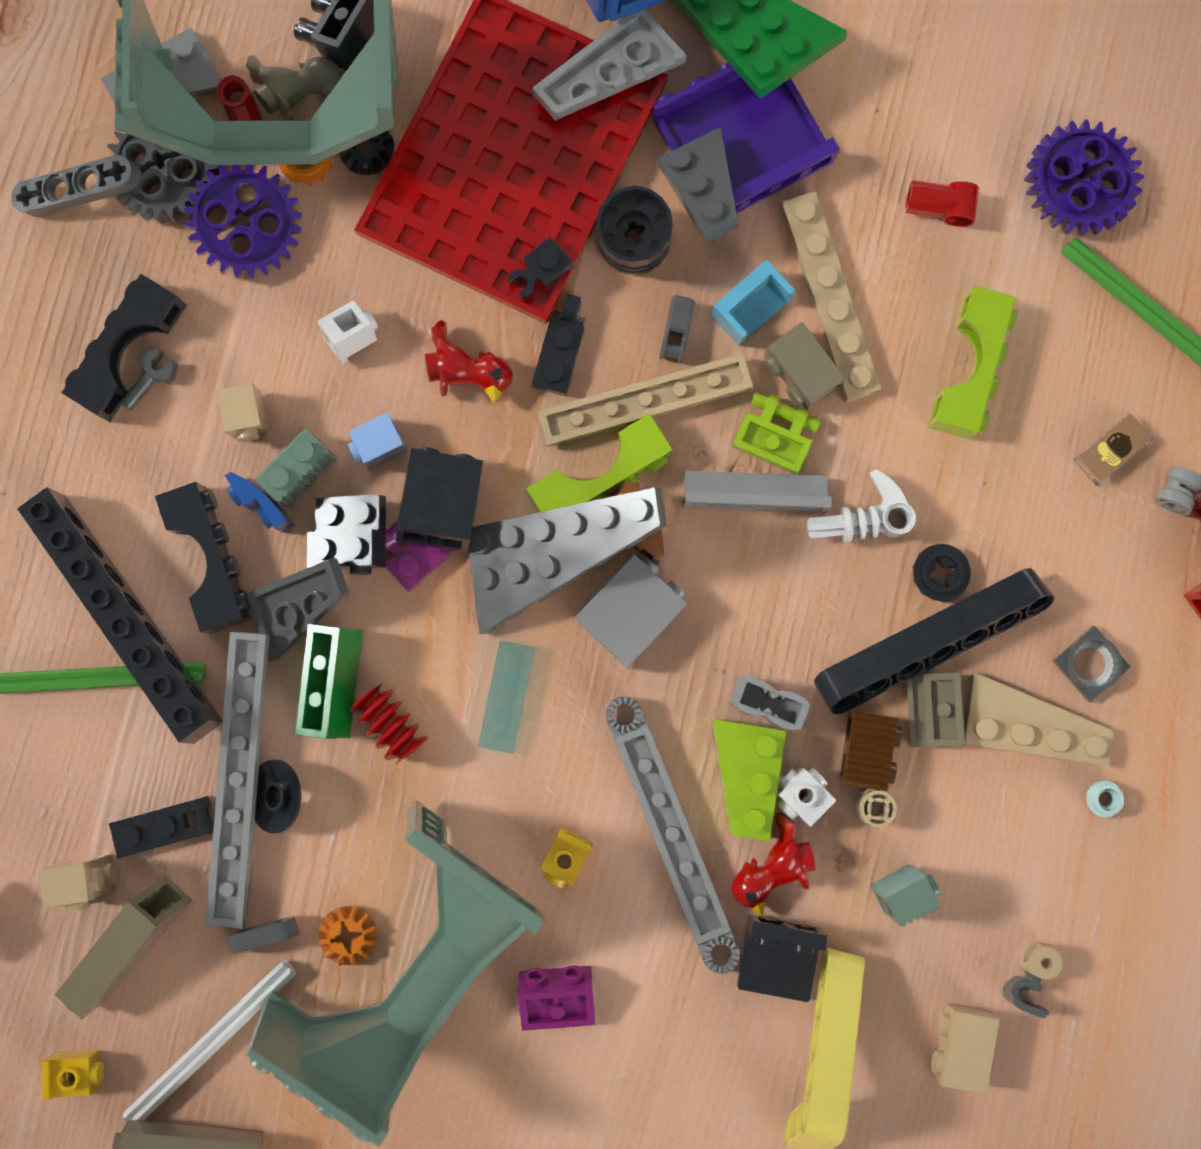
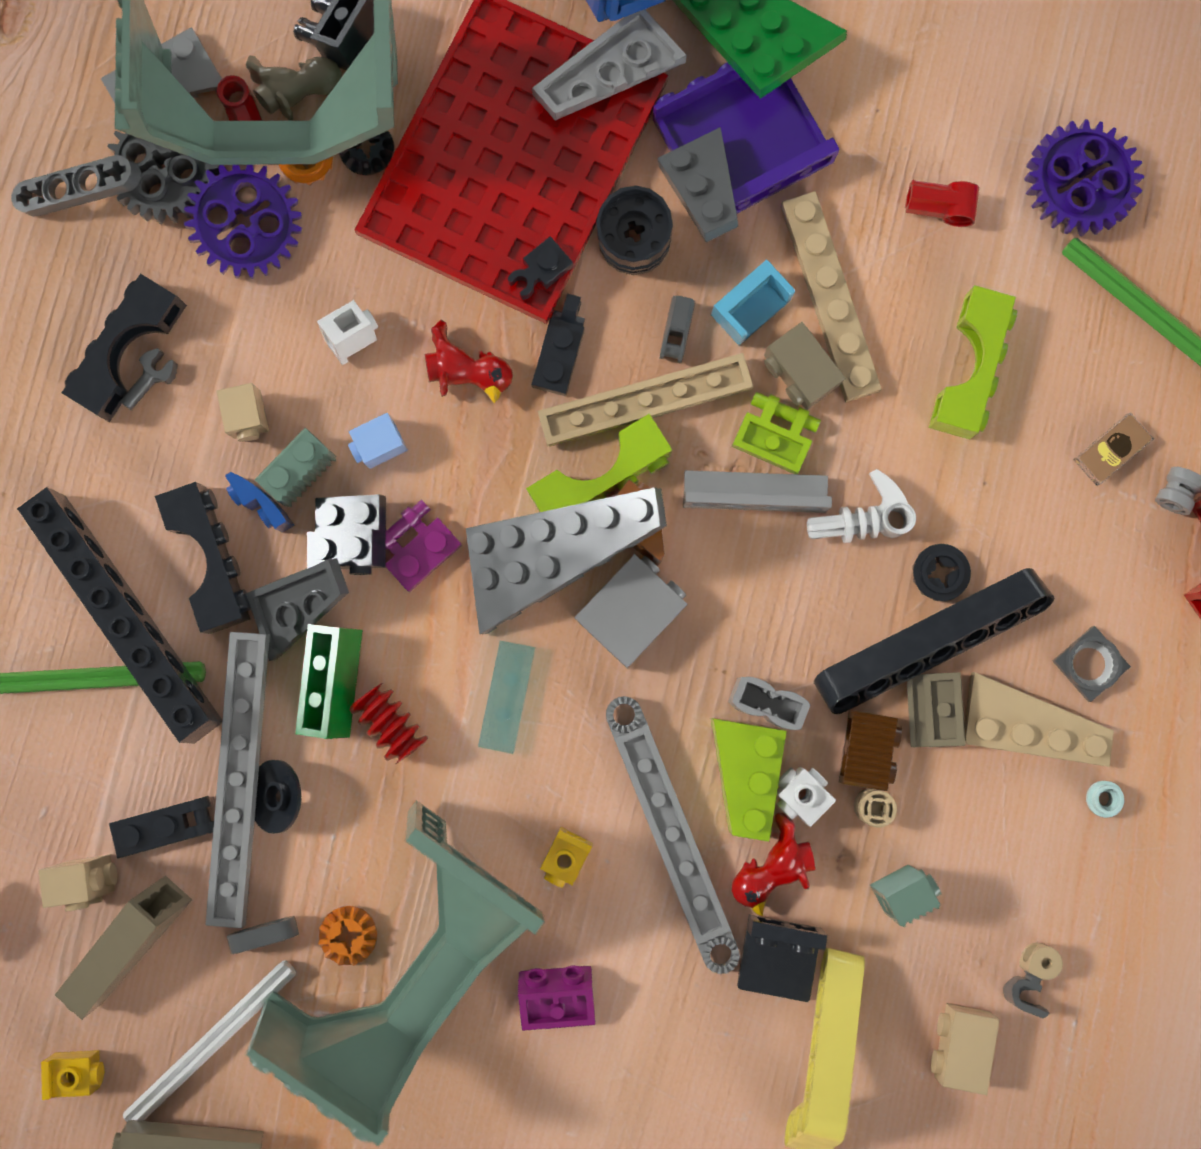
black brick [396,447,483,553] -> none

